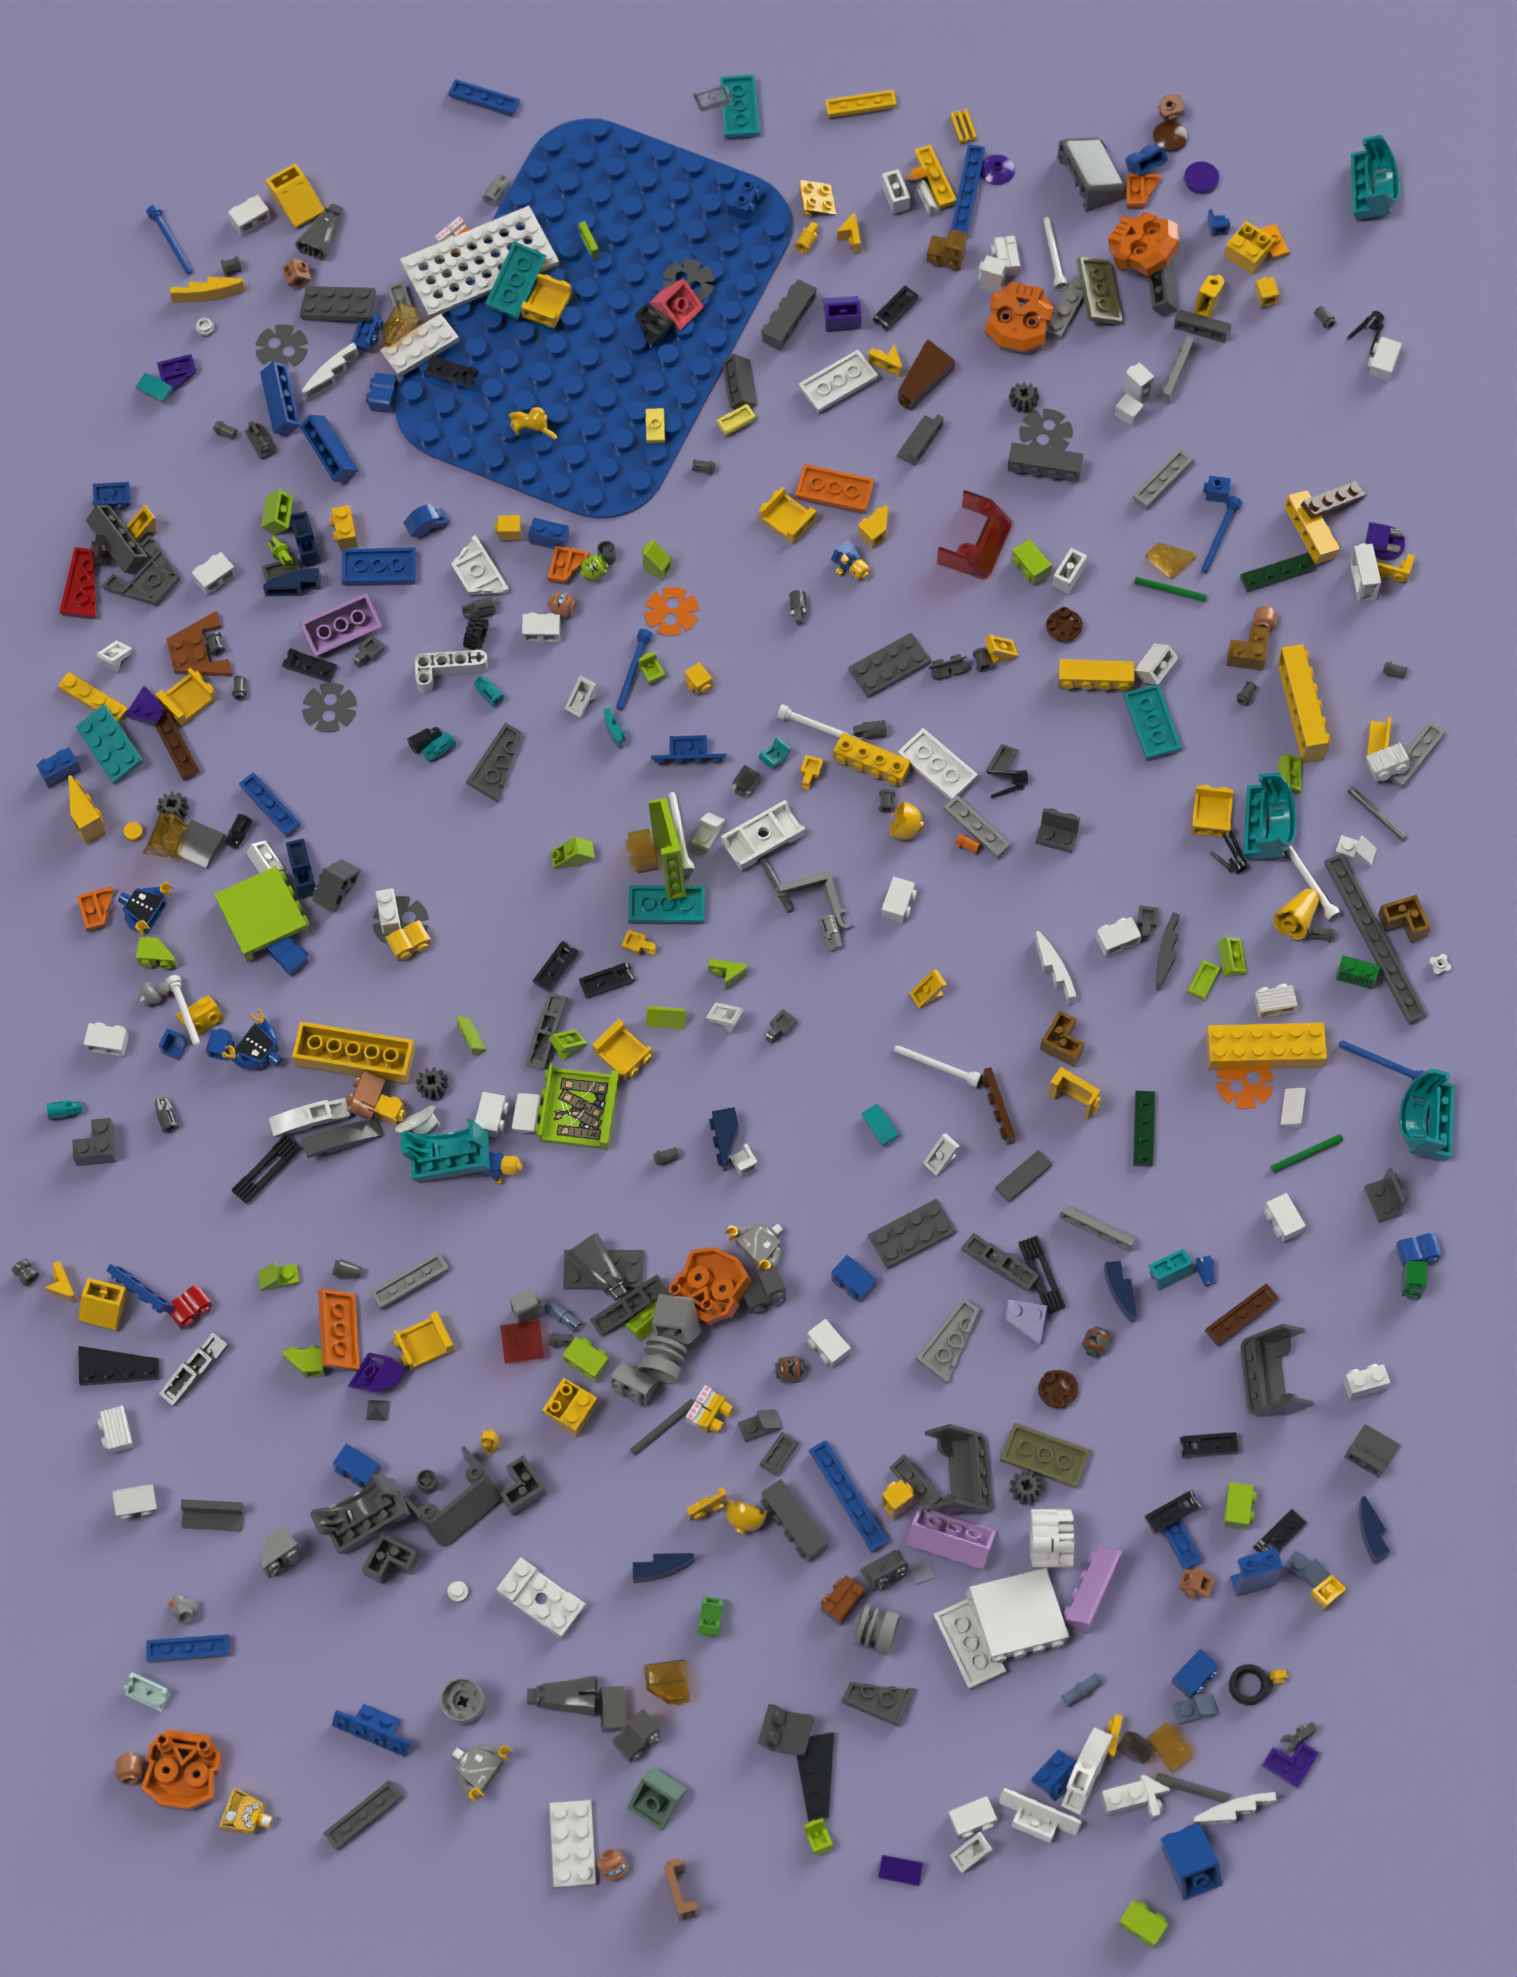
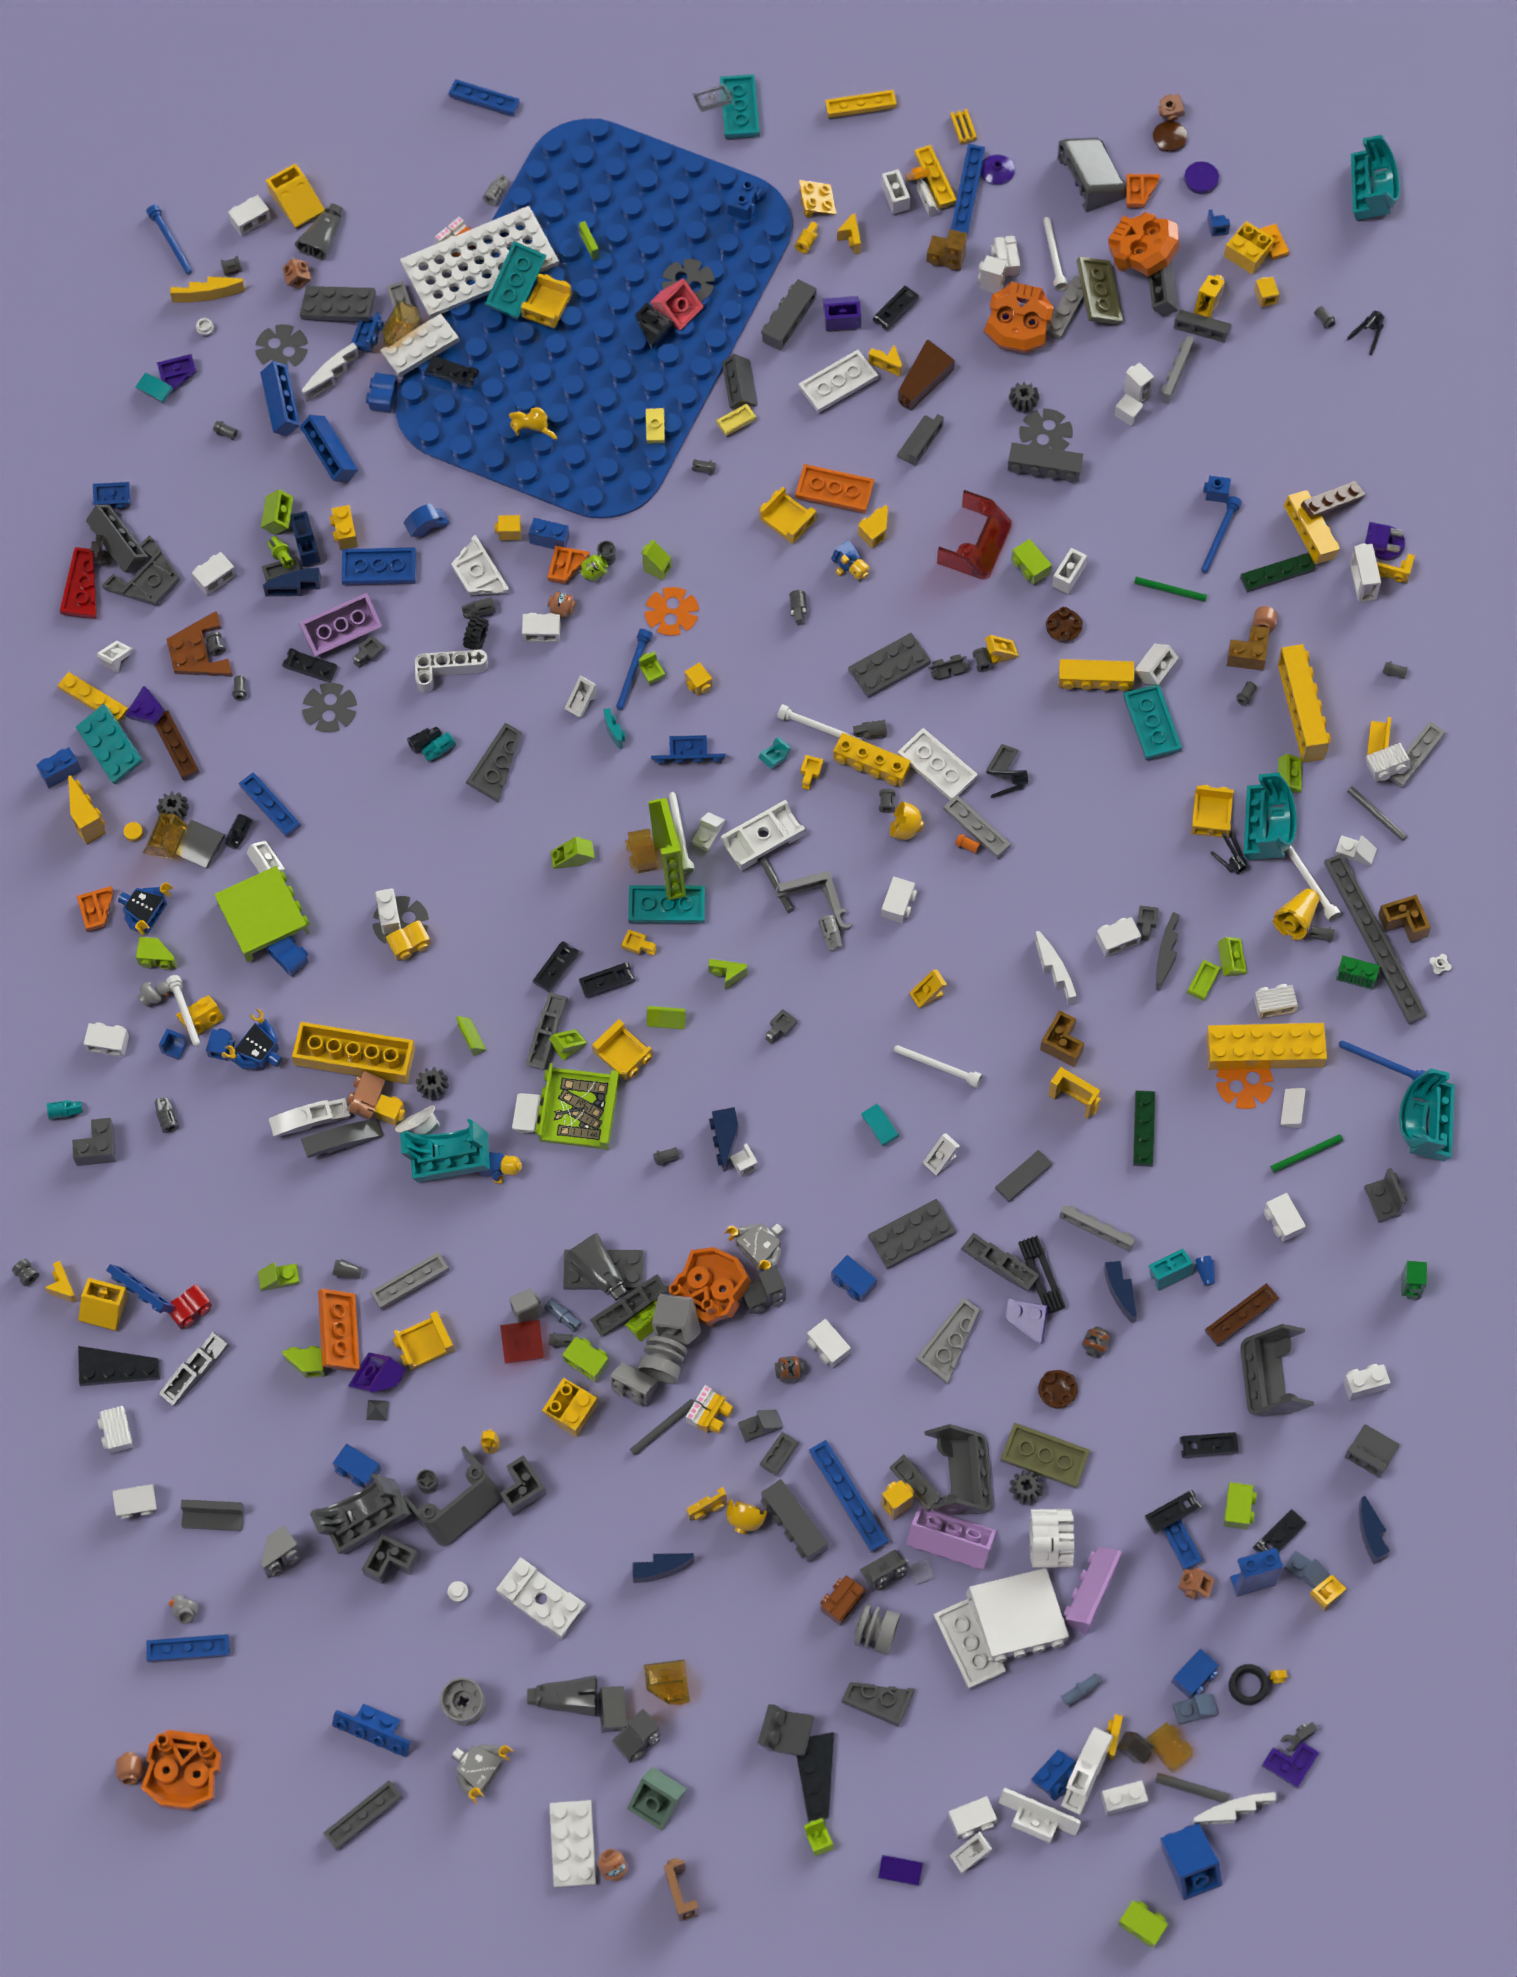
light aqua hinge [124,1672,171,1712] -> none
yellow slope [126,505,156,543] -> none
yellow panel [155,668,216,727] -> none
torso [219,1788,273,1835] -> none
black container [231,1134,300,1204] -> none
dark grey hinge [244,421,276,459] -> none
dark blue slope [286,838,316,898] -> none
dark grey brick [312,859,361,911] -> none
teal hinge [473,676,505,707] -> none
white brick [475,1091,509,1138] -> none
bright green brick [698,1596,724,1637] -> none
white slope [706,1002,744,1033] -> none
clear smoke brick [733,765,761,799] -> none
reddish brown plate [981,1067,1016,1145] -> none
dark grey bracket [1035,808,1080,853] -> none
blue brick [1125,144,1168,175] -> none
light grey plate [1132,448,1193,509] -> none
white slope [1139,1775,1170,1820] -> none
clear yellow wing [1145,542,1197,580] -> none
white brick [1367,337,1402,381] -> none
blue brick [1396,1232,1442,1268] -> none

